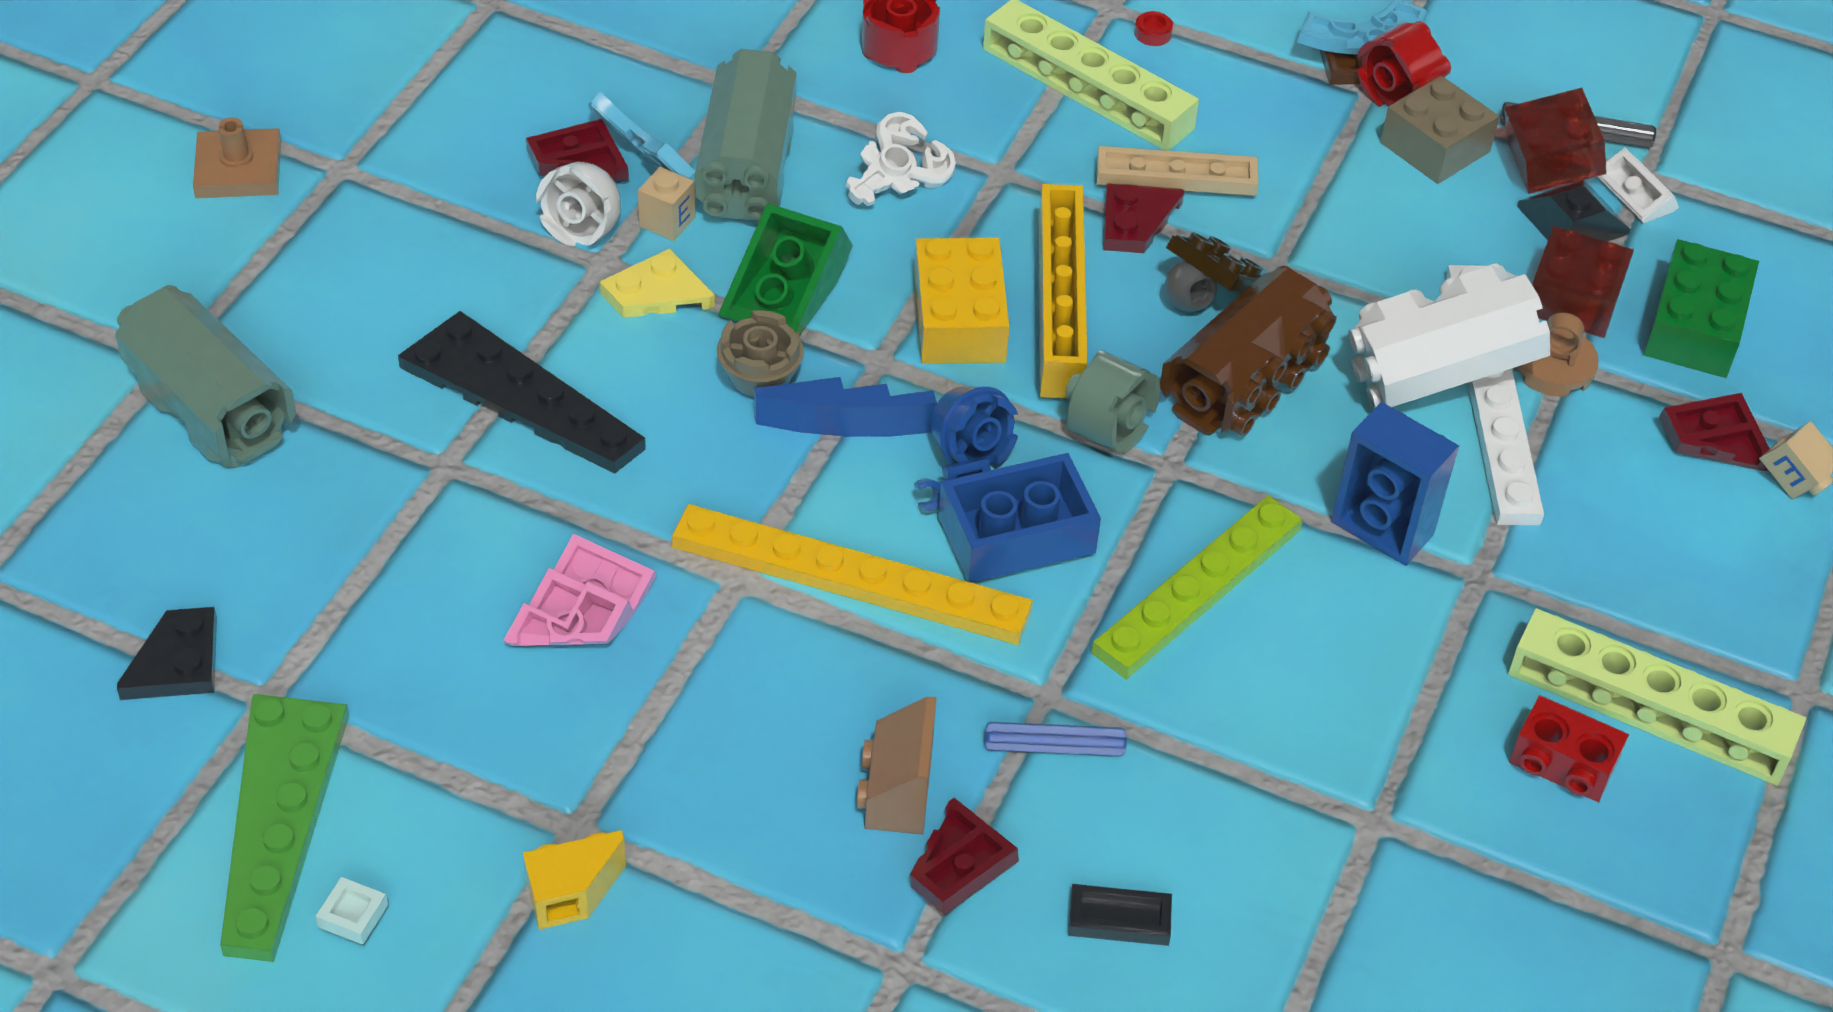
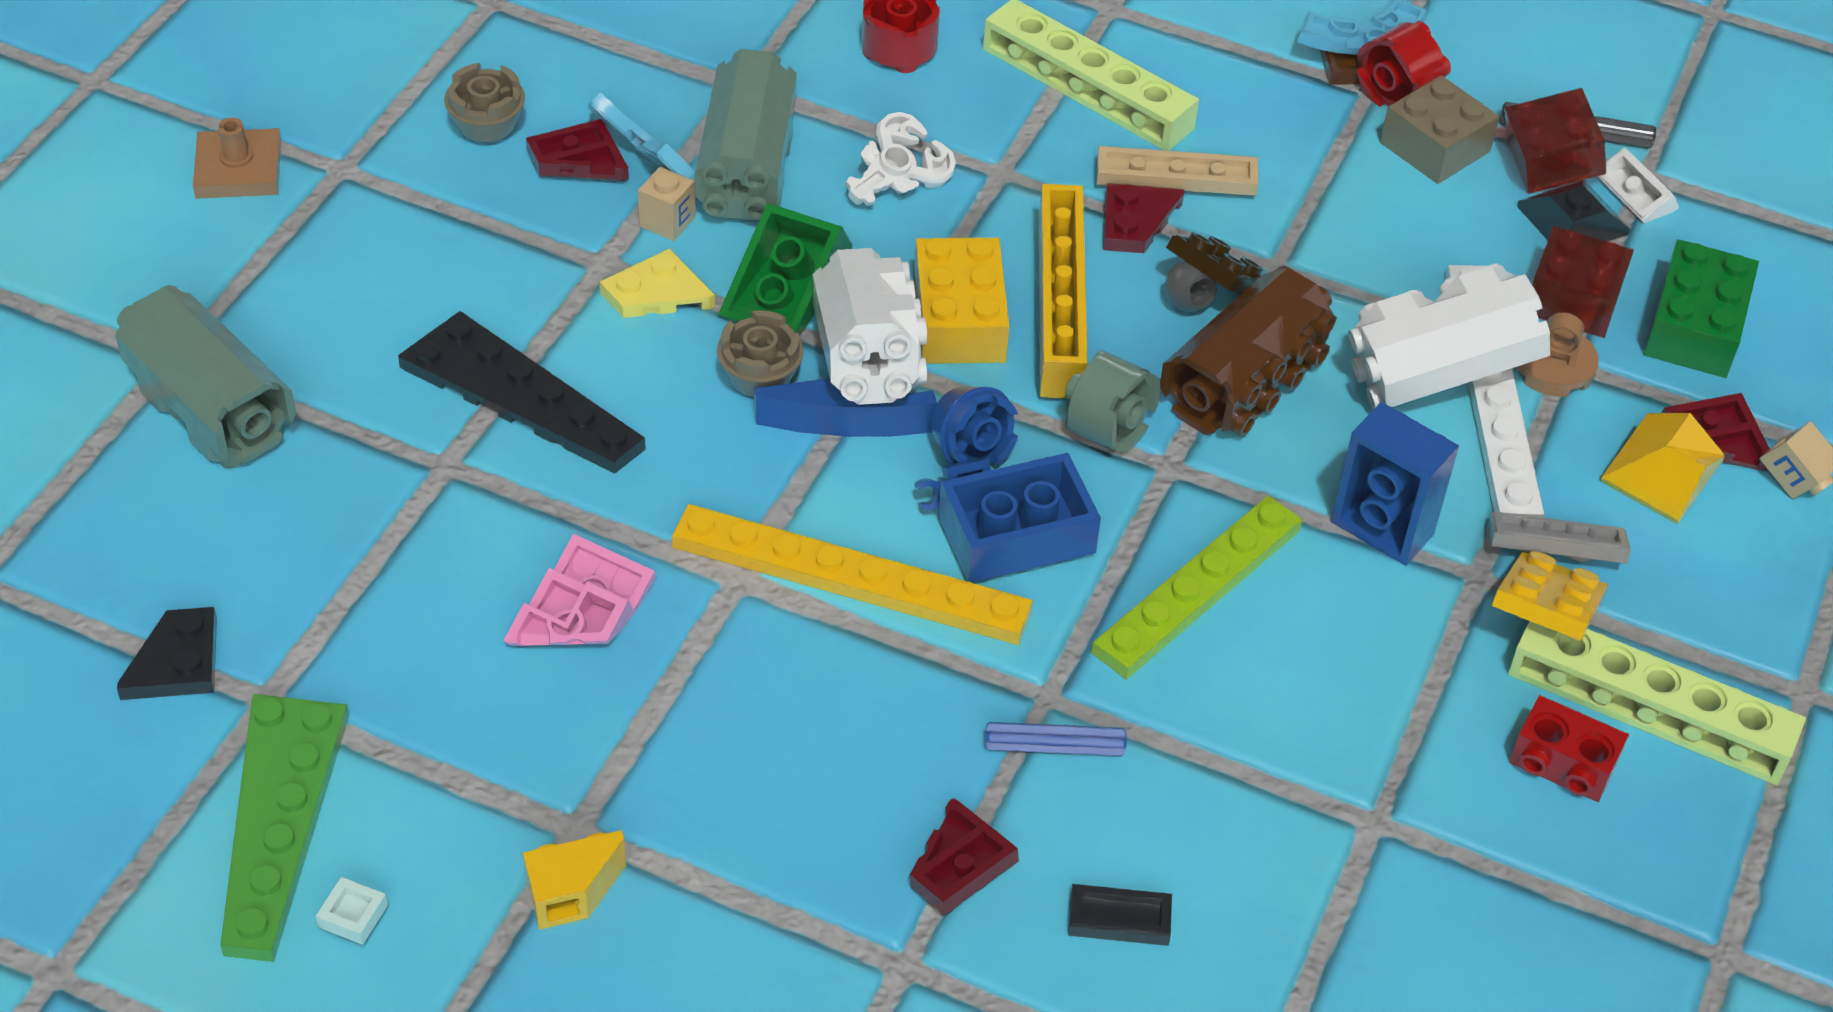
white cylinder [536,161,621,246] -> none
medium nougat slope [857,697,936,835] -> none
red tile [1134,11,1173,46] -> none
none -> dark tan cone [444,63,525,142]
none -> white brick [813,248,927,405]
none -> light grey plate [1489,511,1631,564]
none -> yellow plate [1492,551,1609,641]
none -> yellow slope [1601,413,1725,524]

